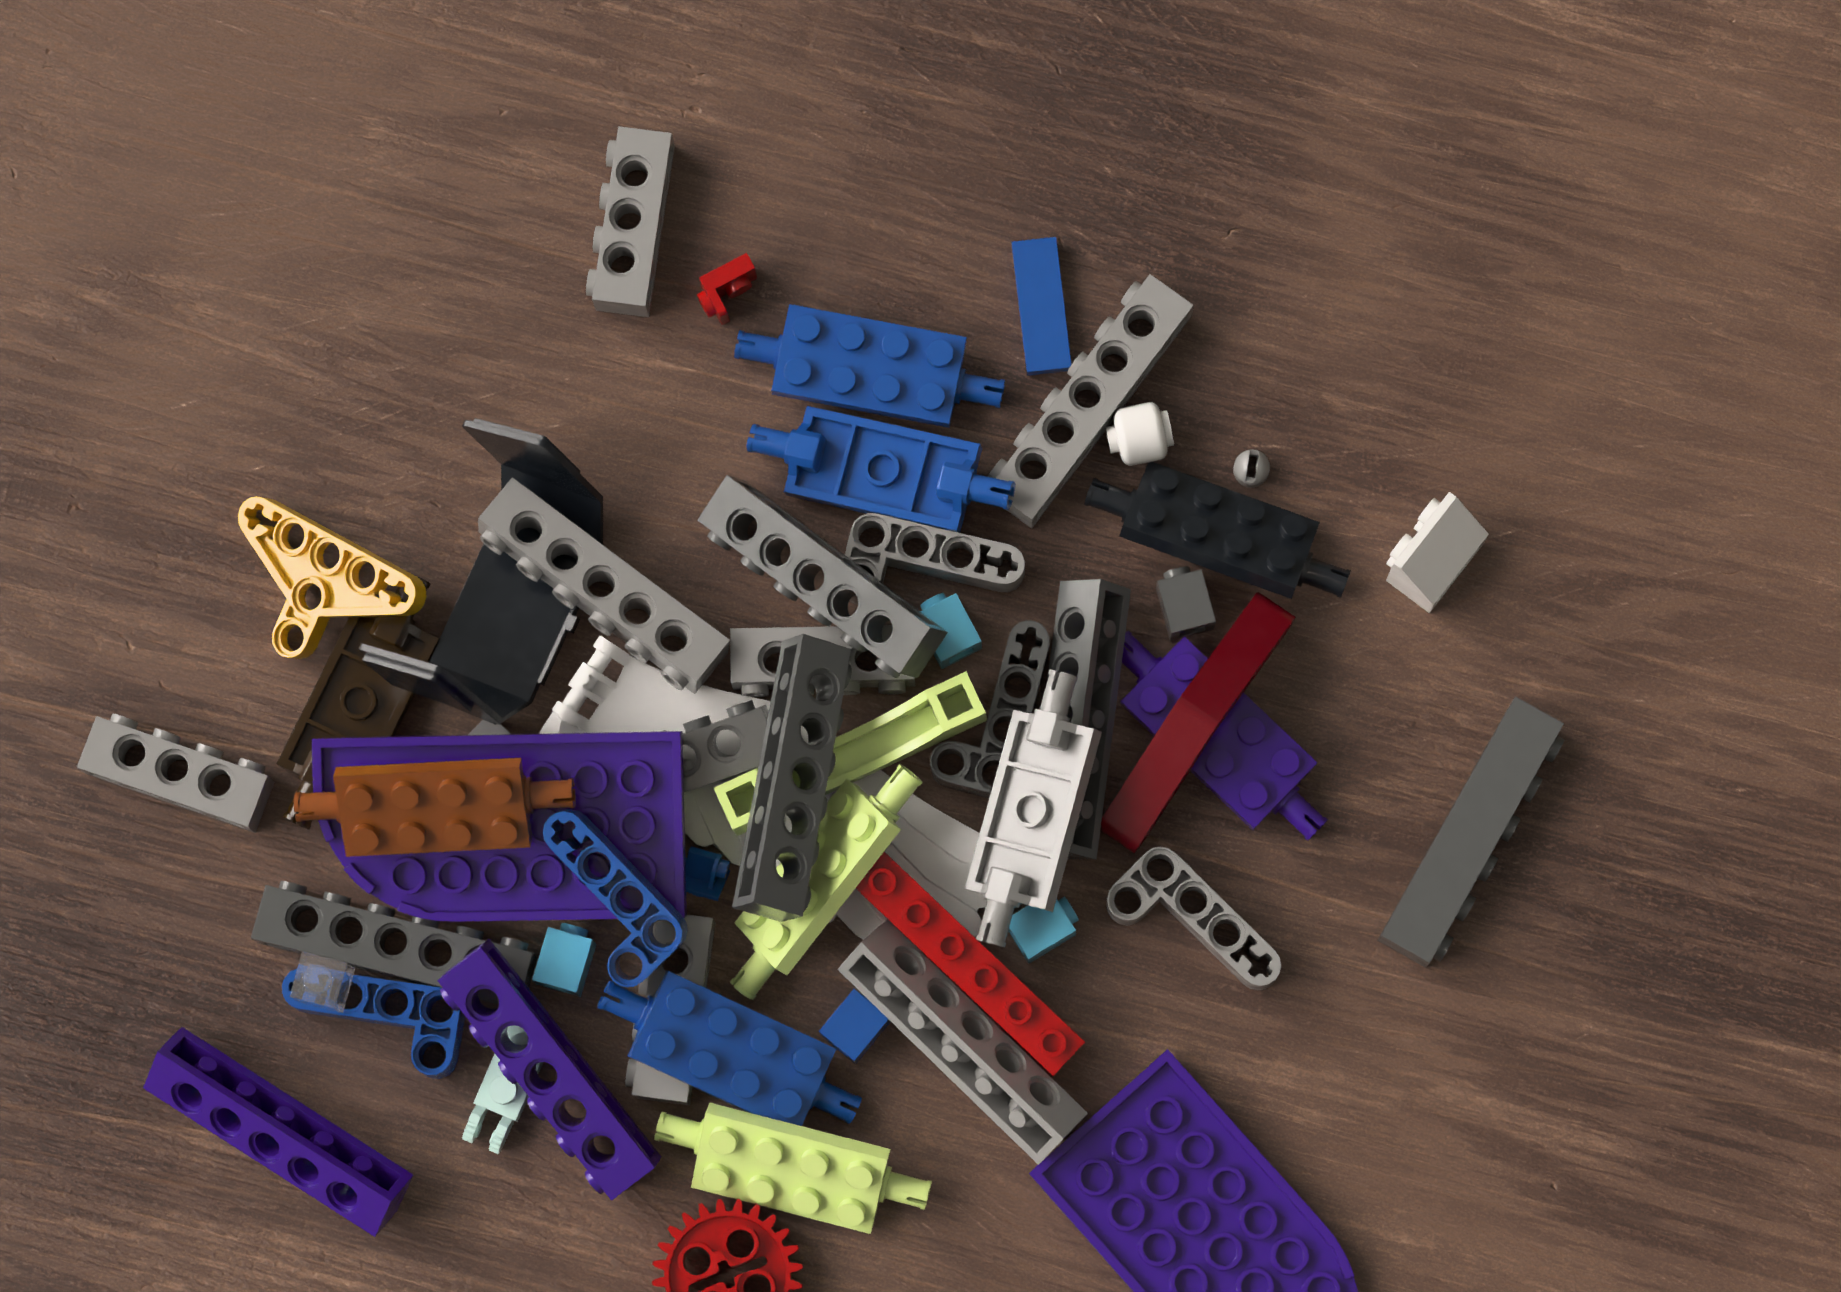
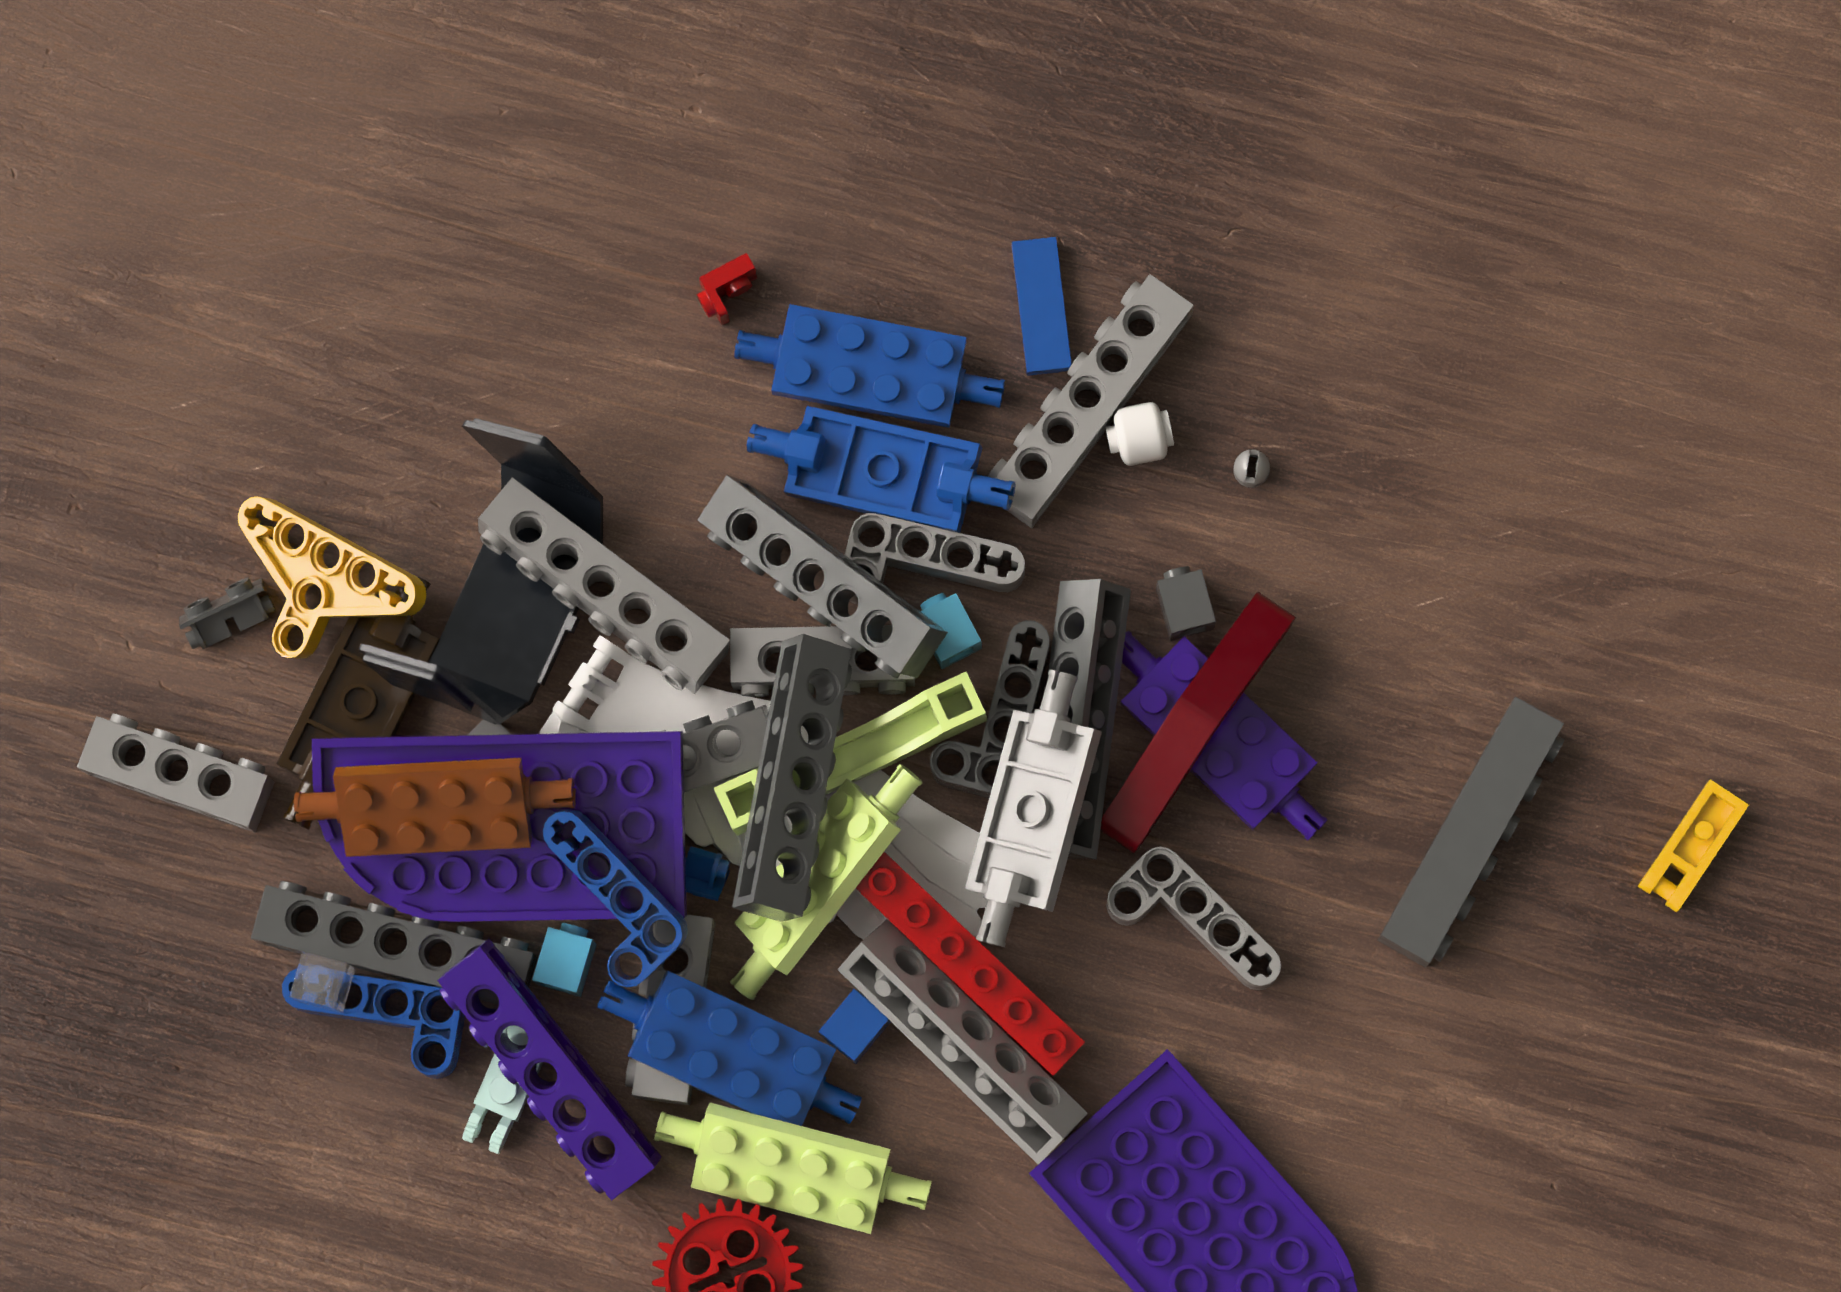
dark purple brick [143,1027,414,1237] -> none
light grey brick [586,126,675,317] -> none
medium azure brick [1008,897,1079,964] -> none
black plate [1084,462,1351,599] -> none
white slope [1386,492,1489,613] -> none
none -> dark grey hinge [179,577,276,650]
none -> yellow plate [1638,779,1749,913]

